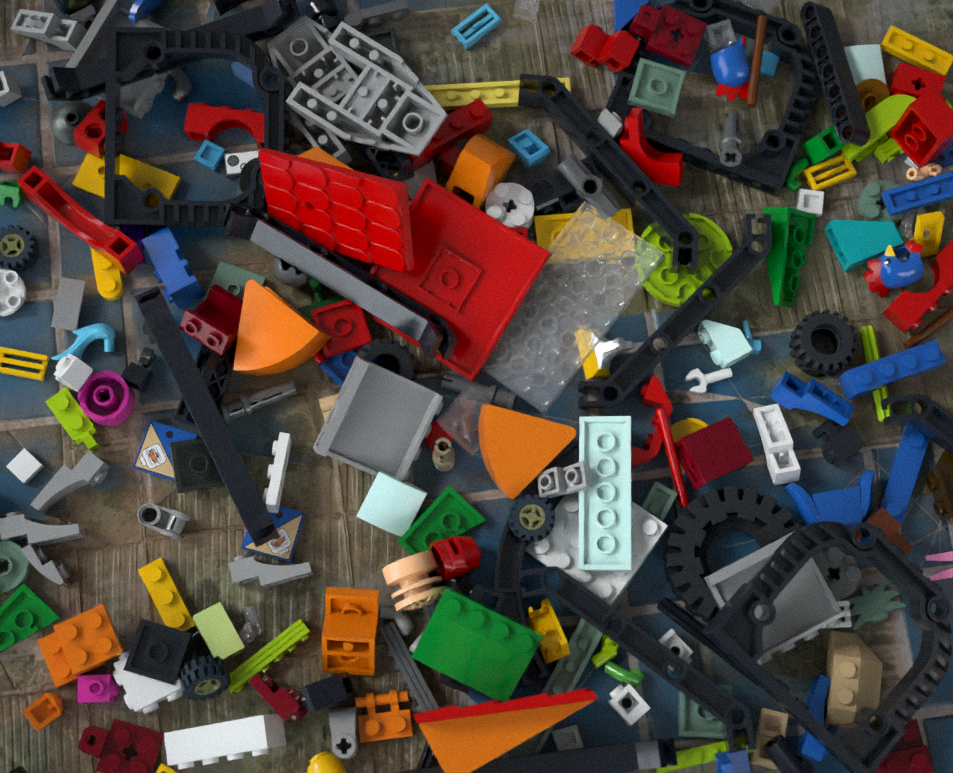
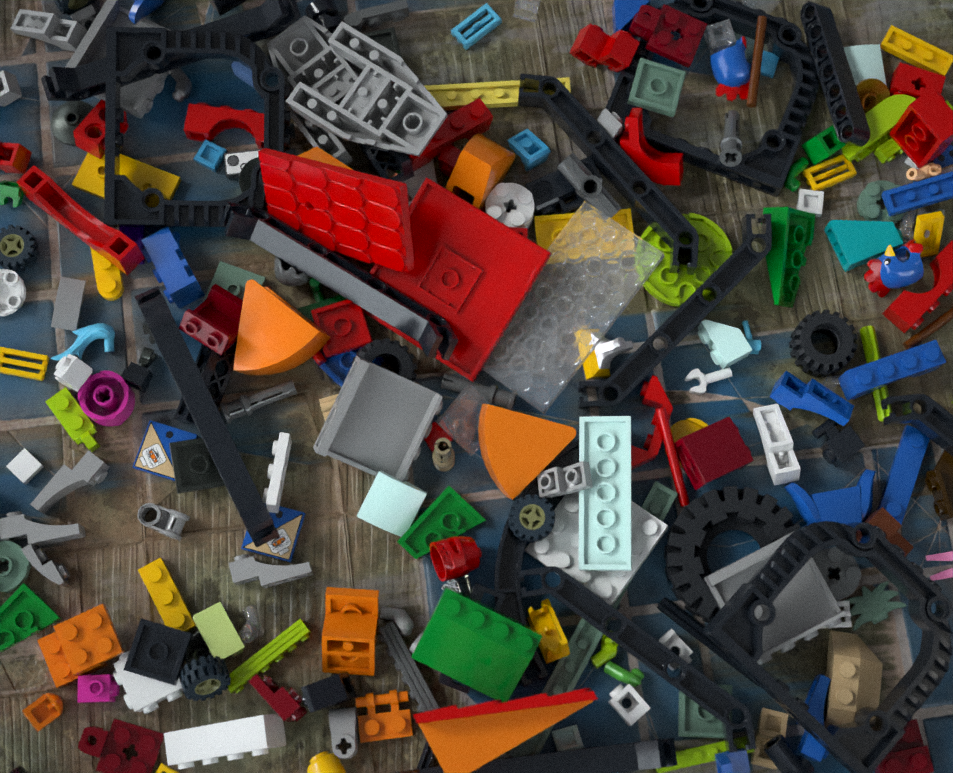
light nougat wheel [382,551,445,612] -> none

